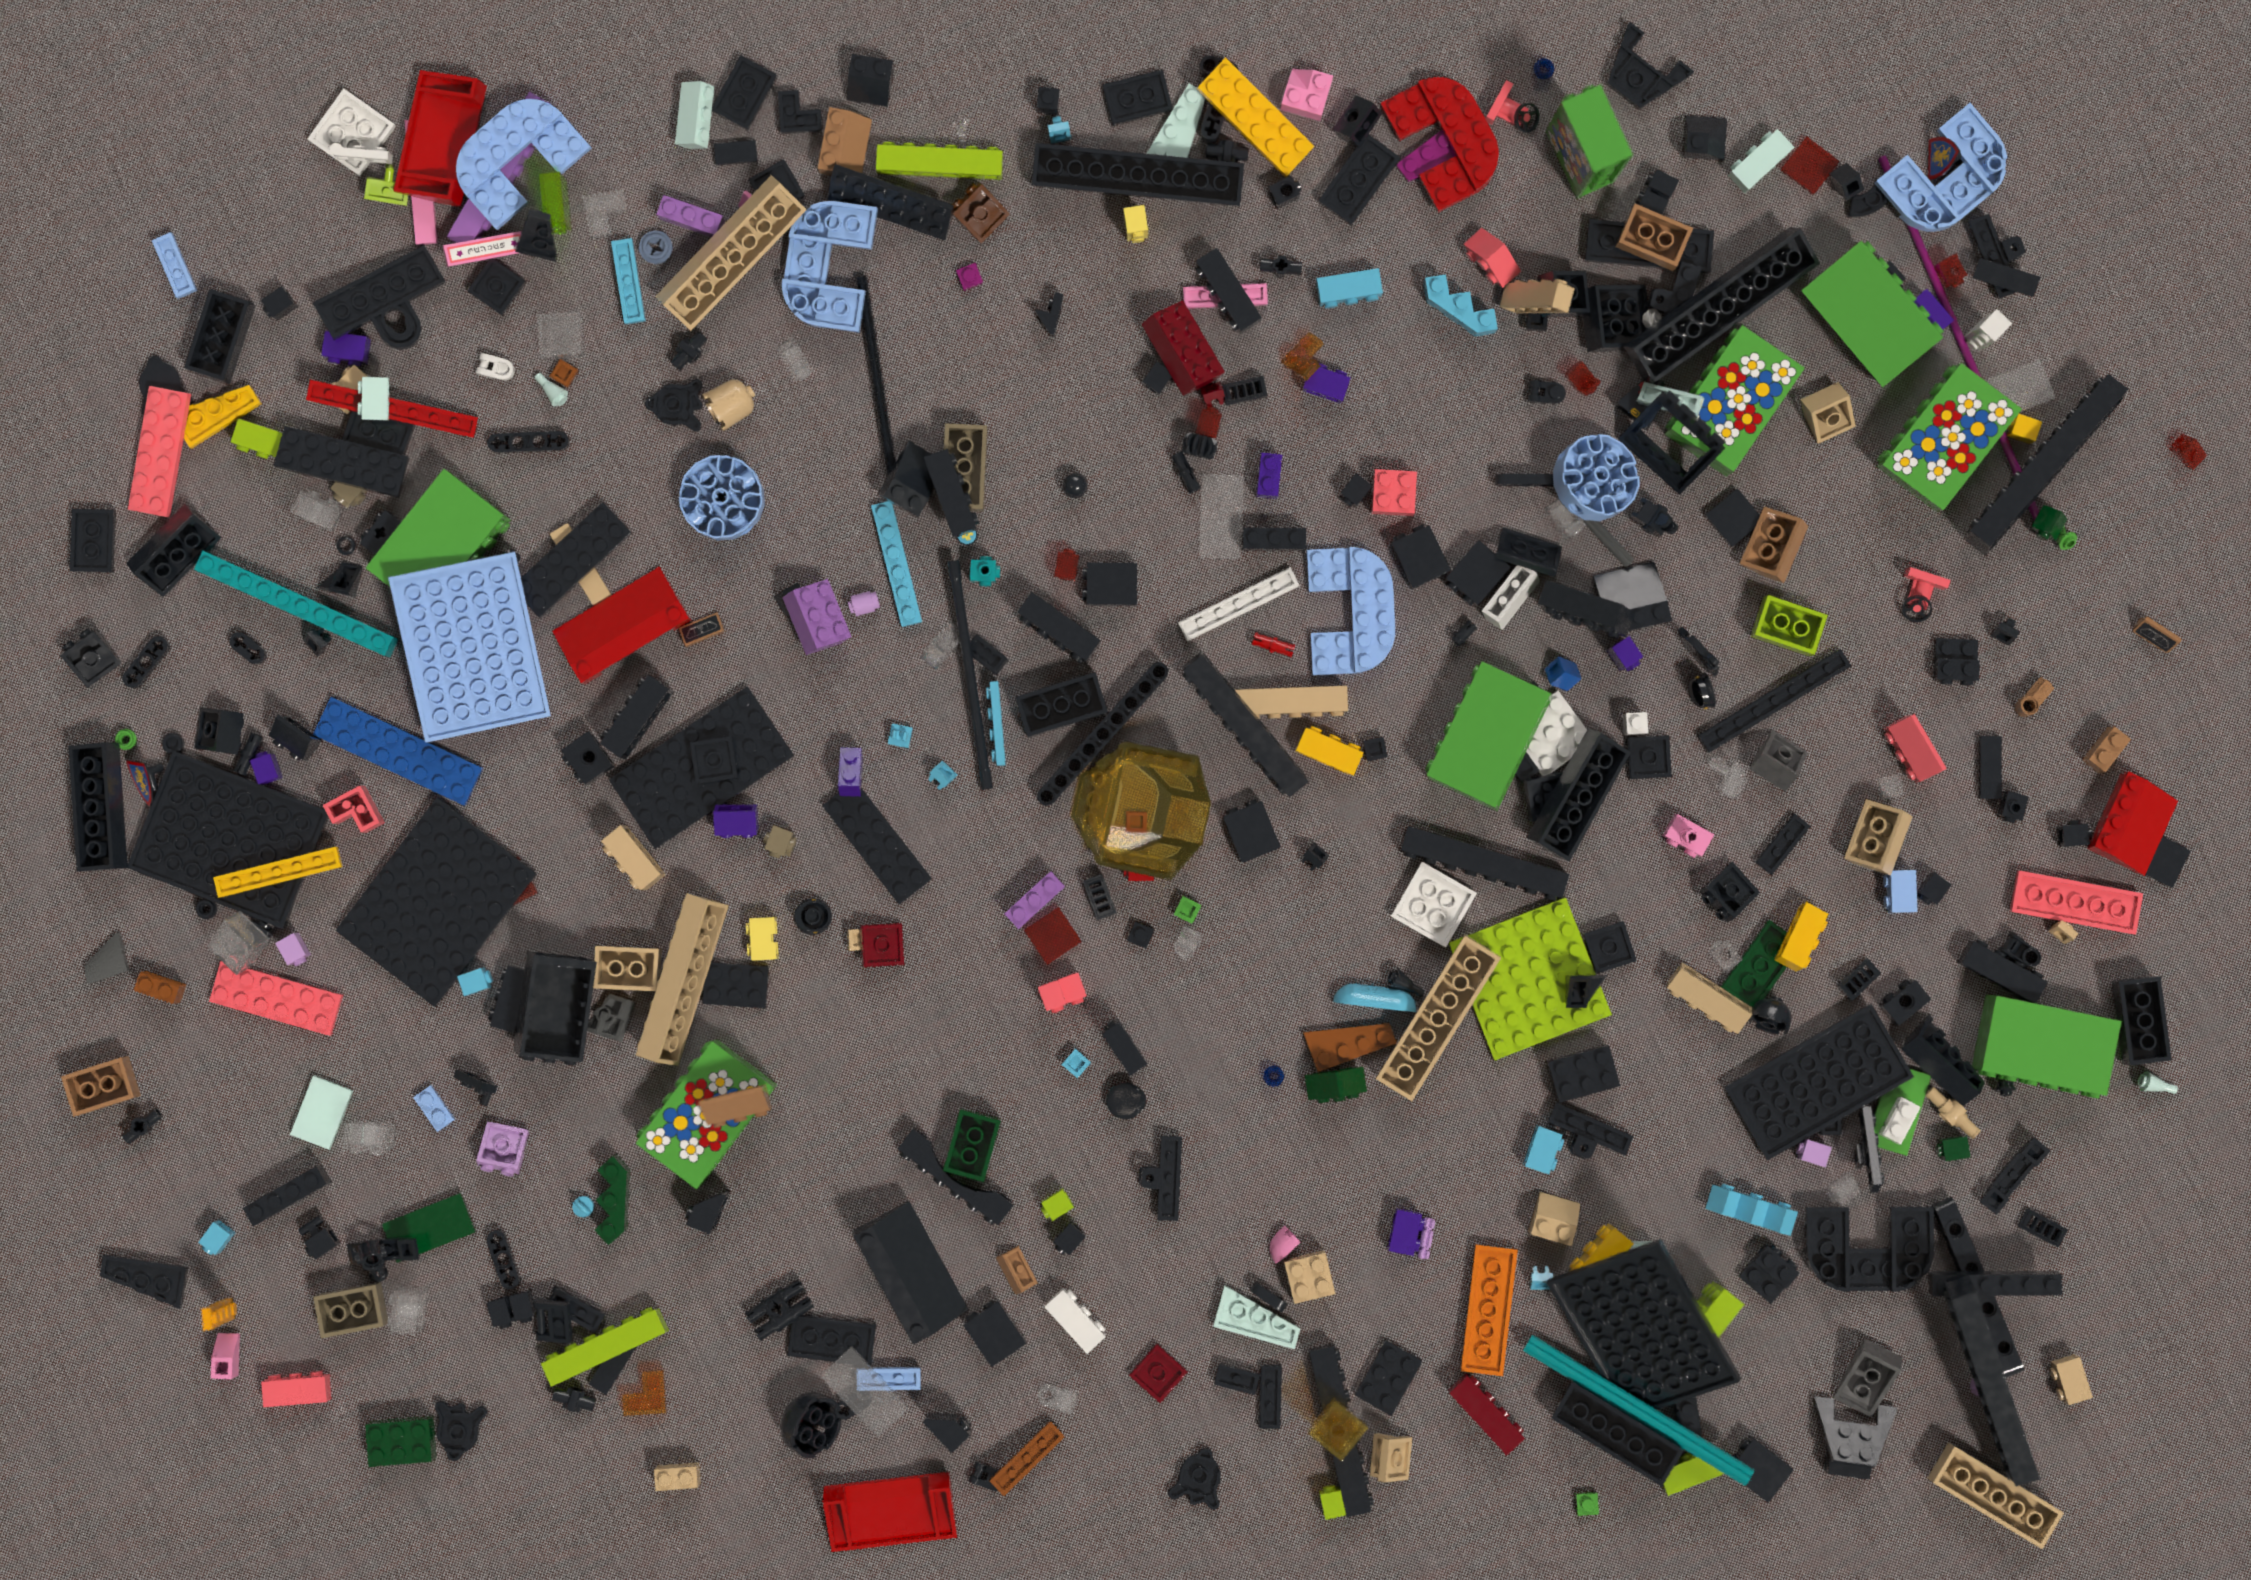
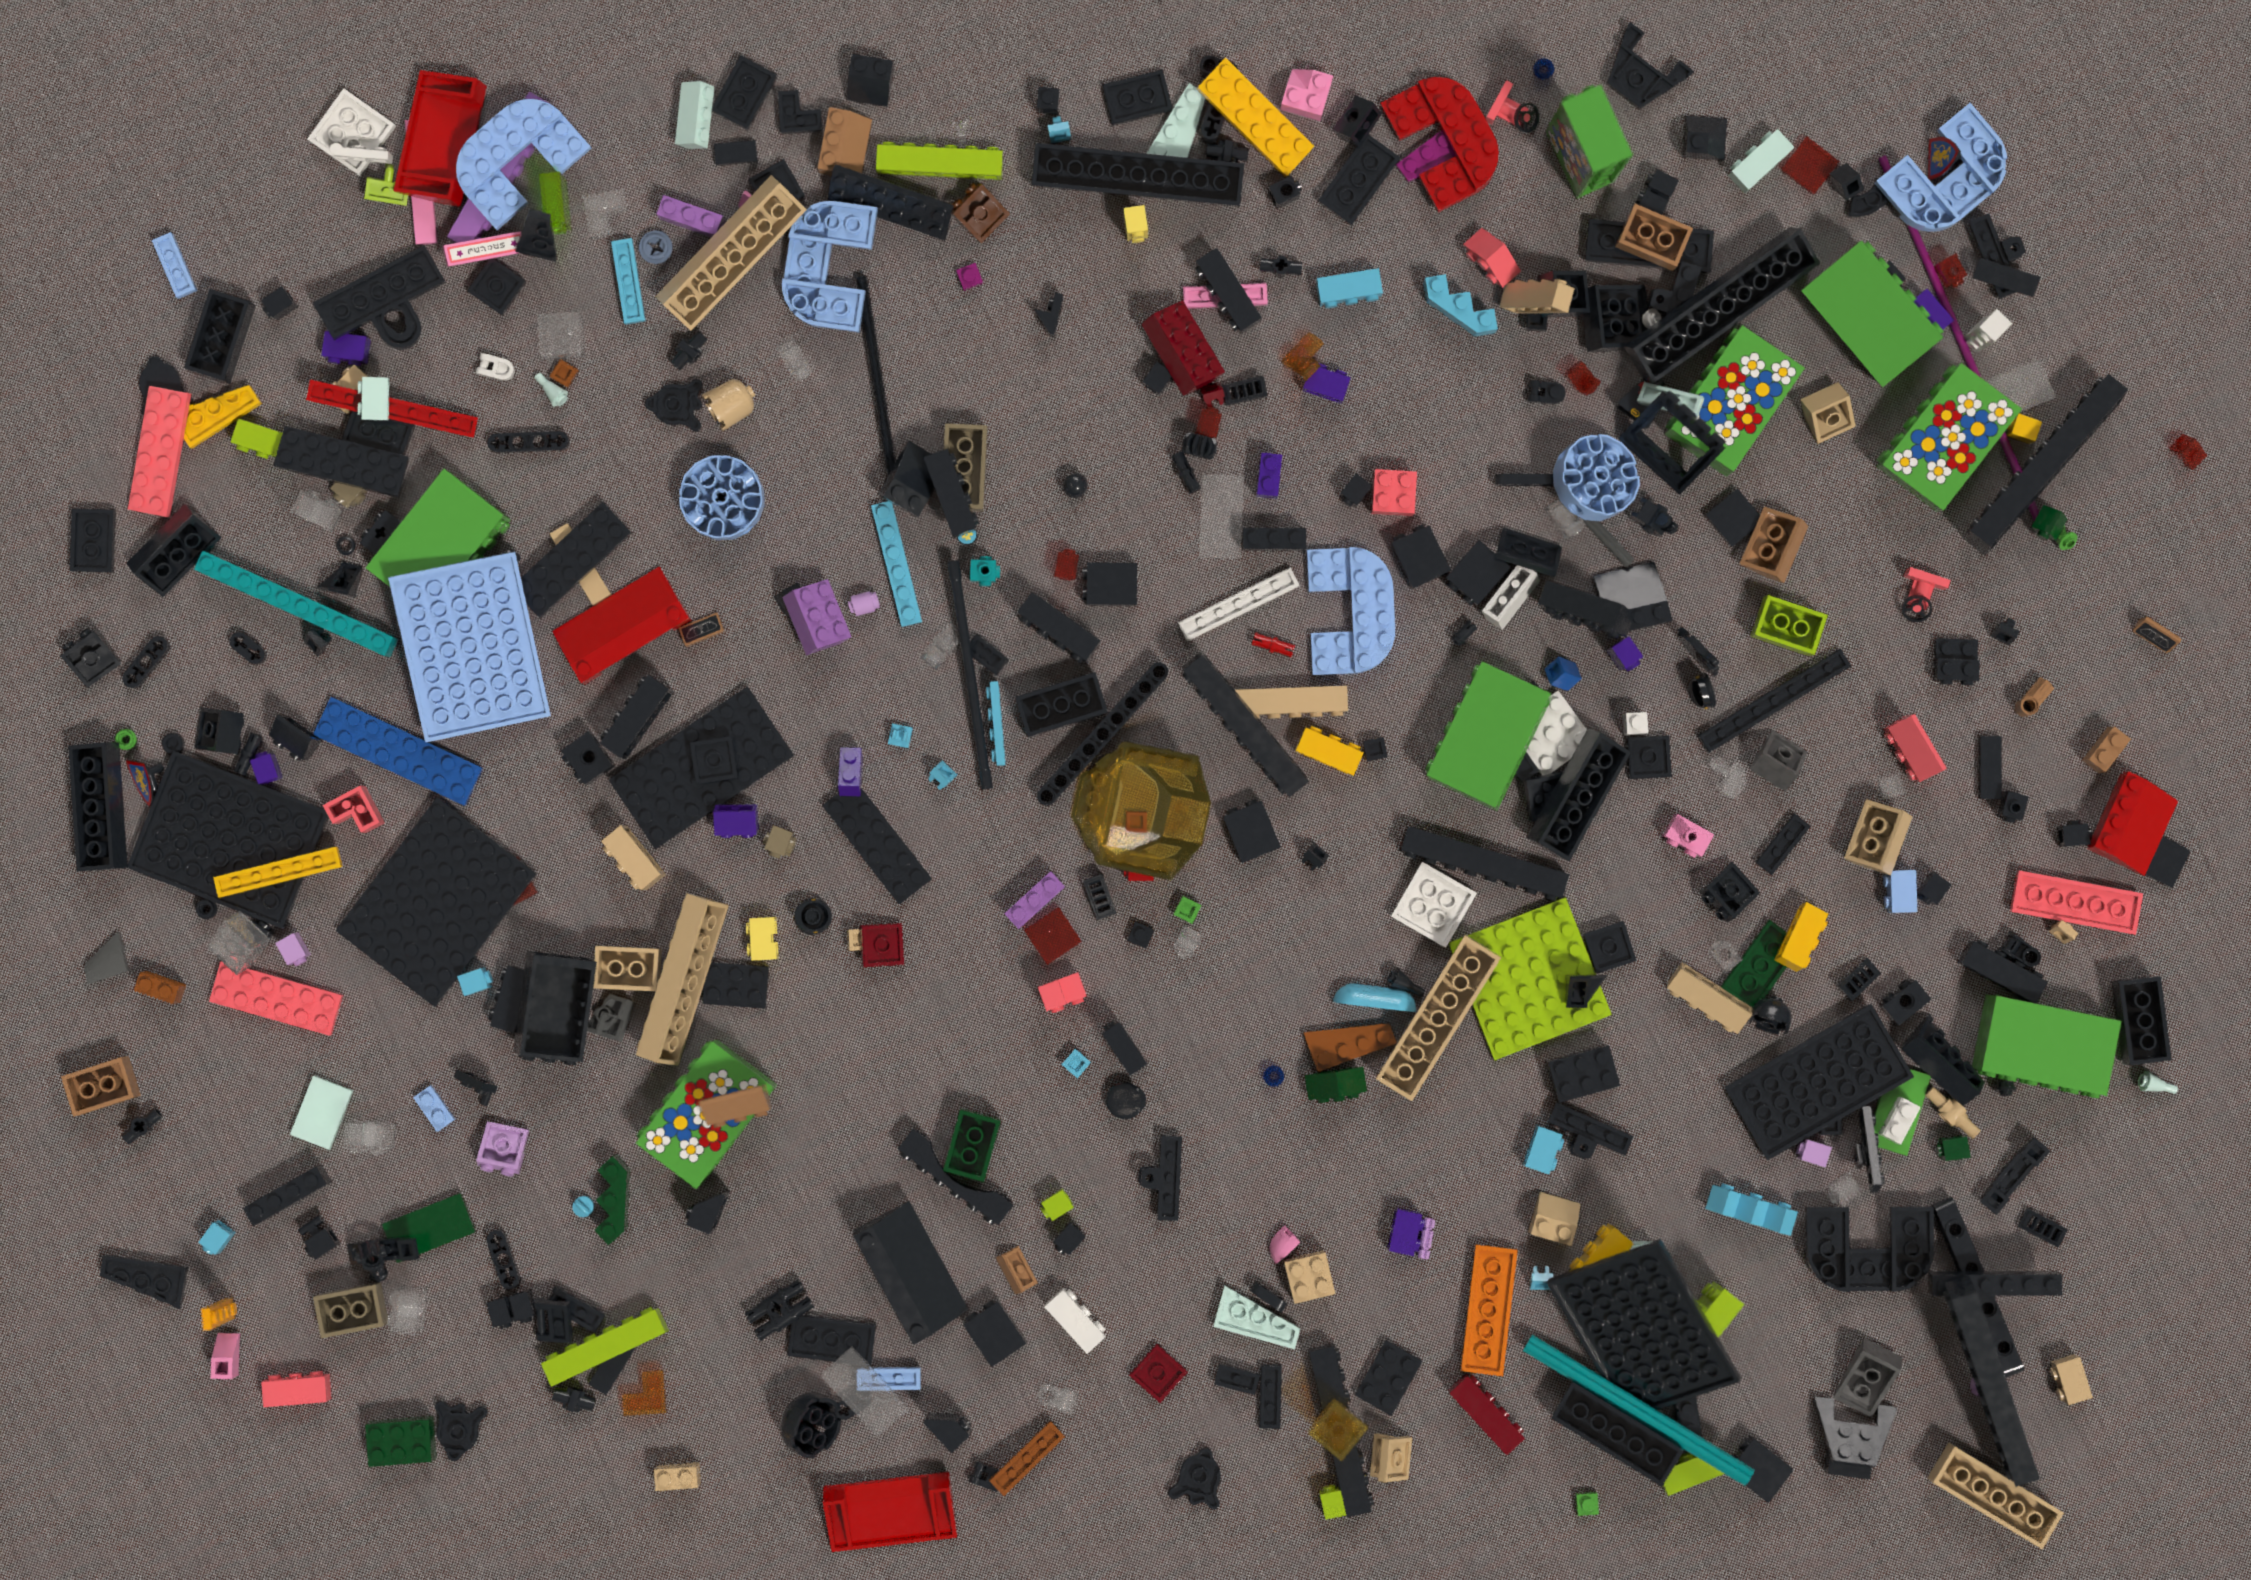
black plate [1738,1244,1800,1304] -> none

